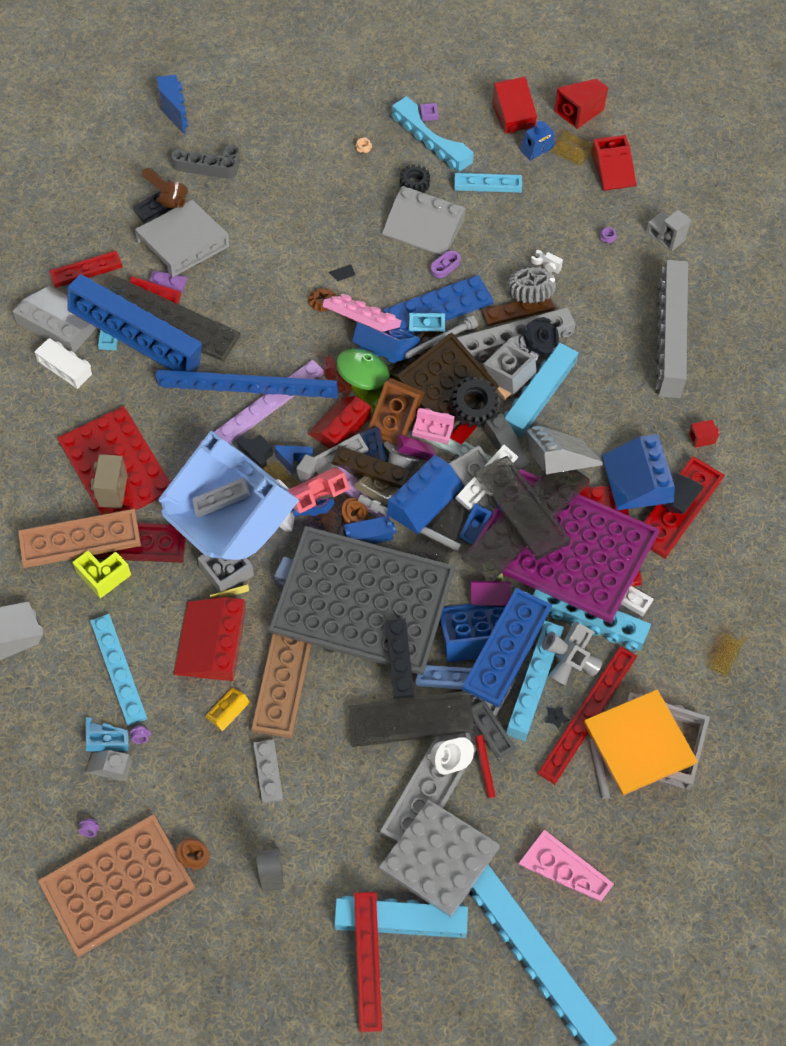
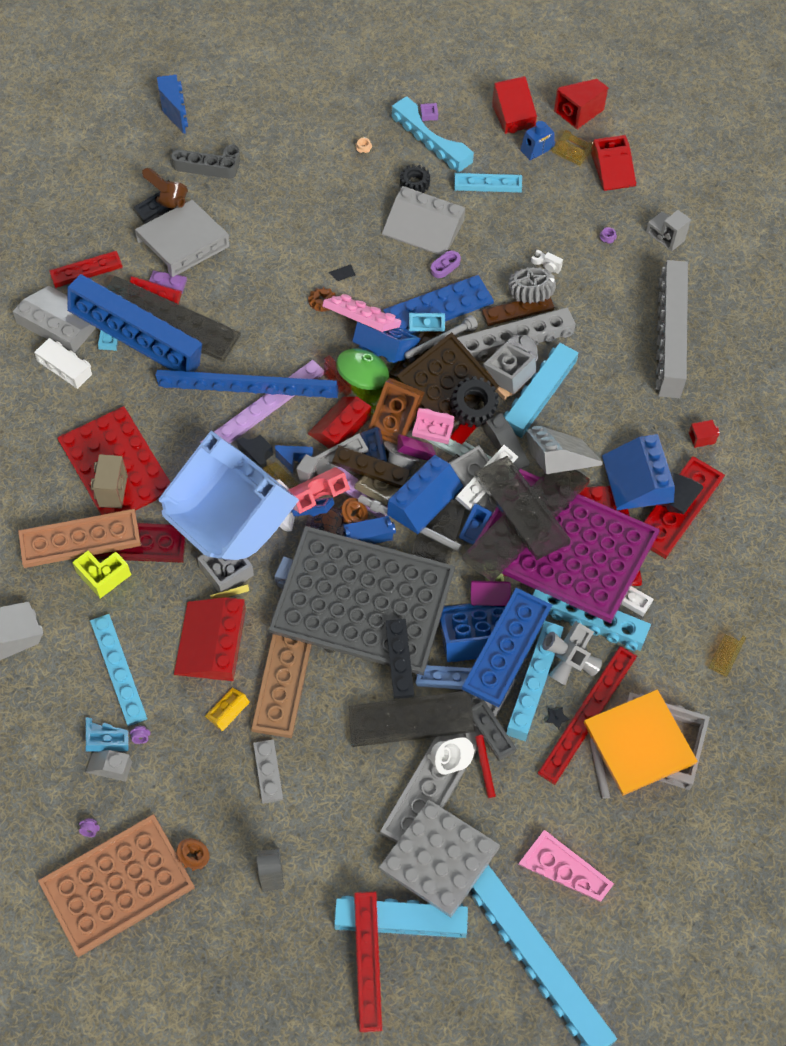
light grey plate [192,477,250,518] -> none
black plate [526,317,559,354] -> none

